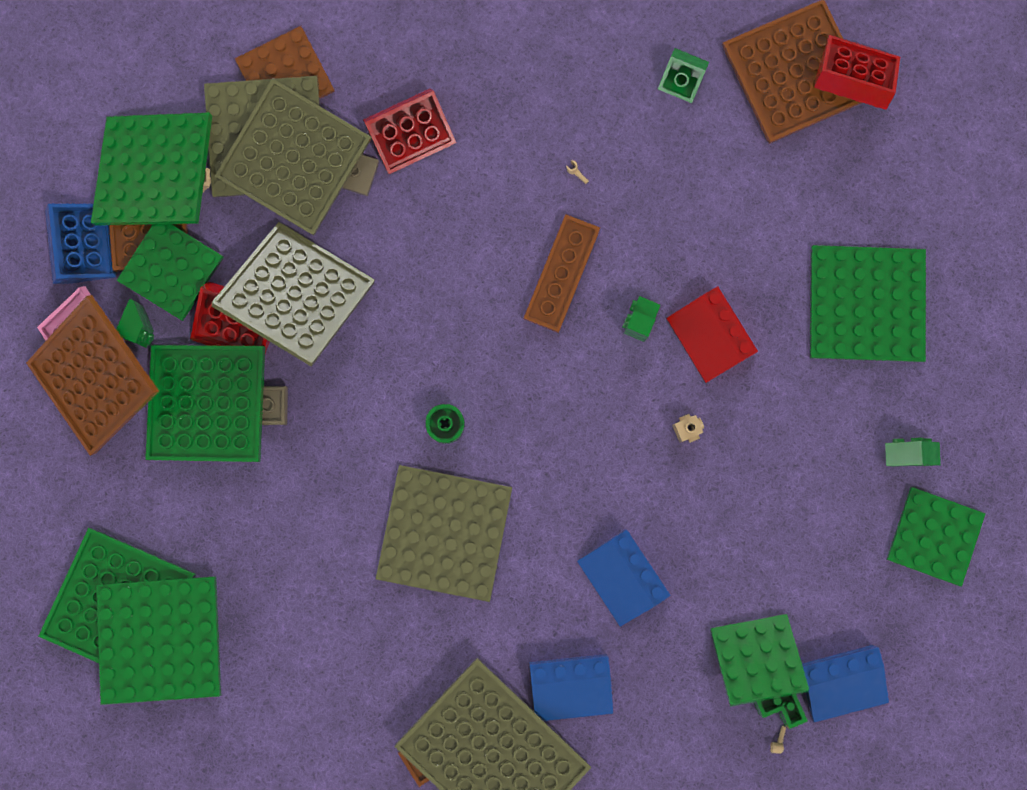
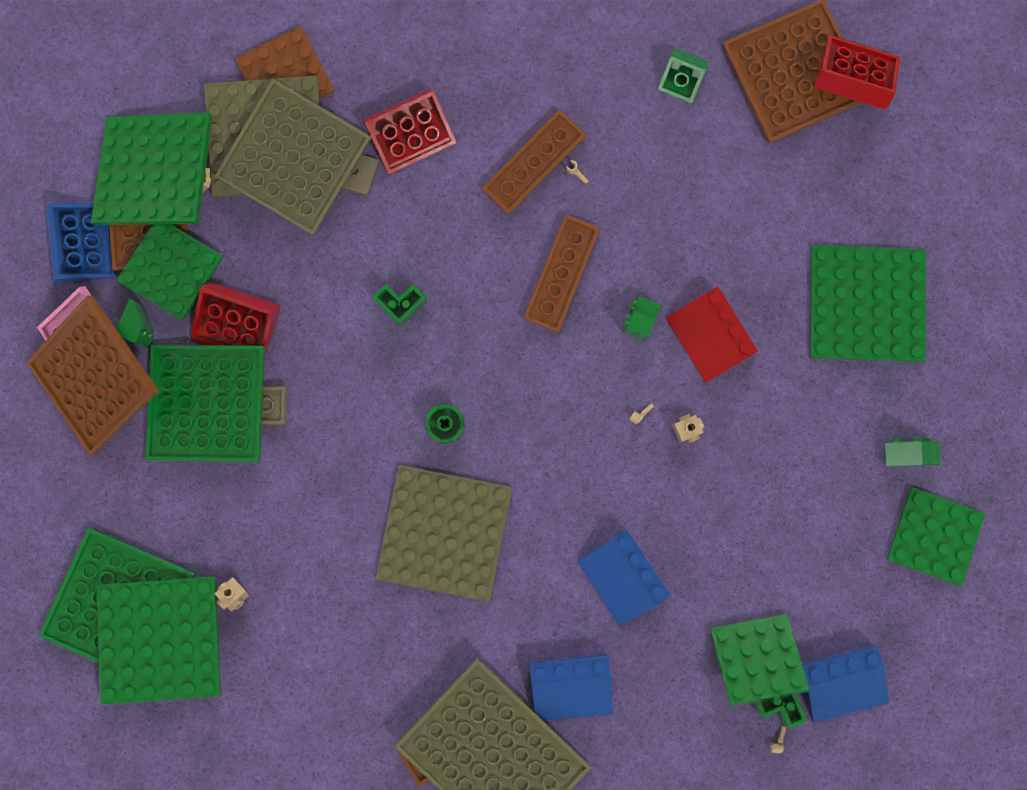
plate [212,222,375,367] -> none
none -> tan brick [215,577,249,612]
none -> green brick [372,284,428,328]
none -> dark orange plate [481,109,587,216]
none -> tan hand [629,403,654,424]

